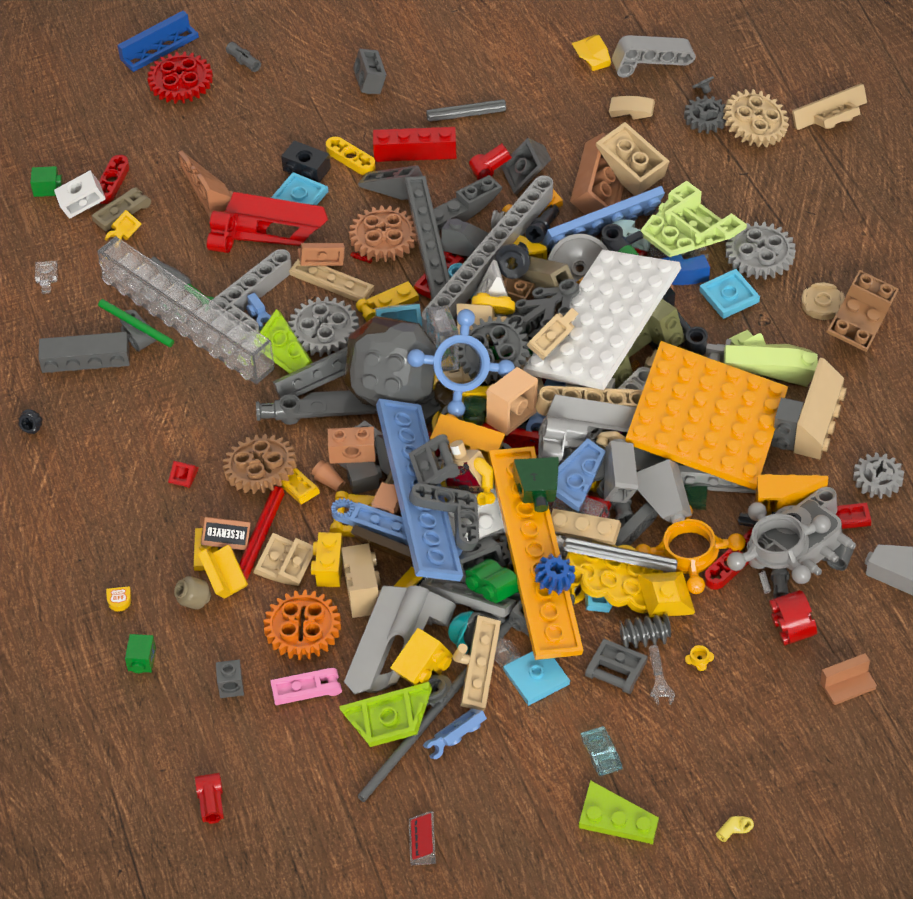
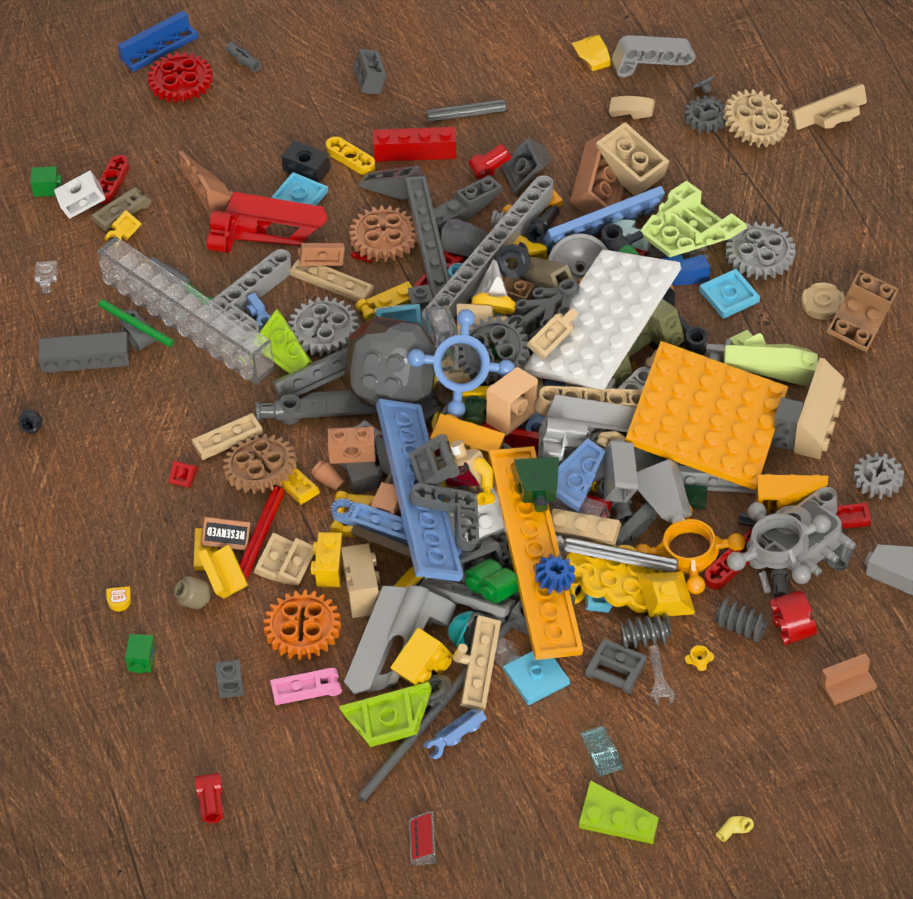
none -> tan plate [192,413,263,460]
none -> dark grey brick [408,285,433,318]
none -> dark grey piece [714,597,769,643]

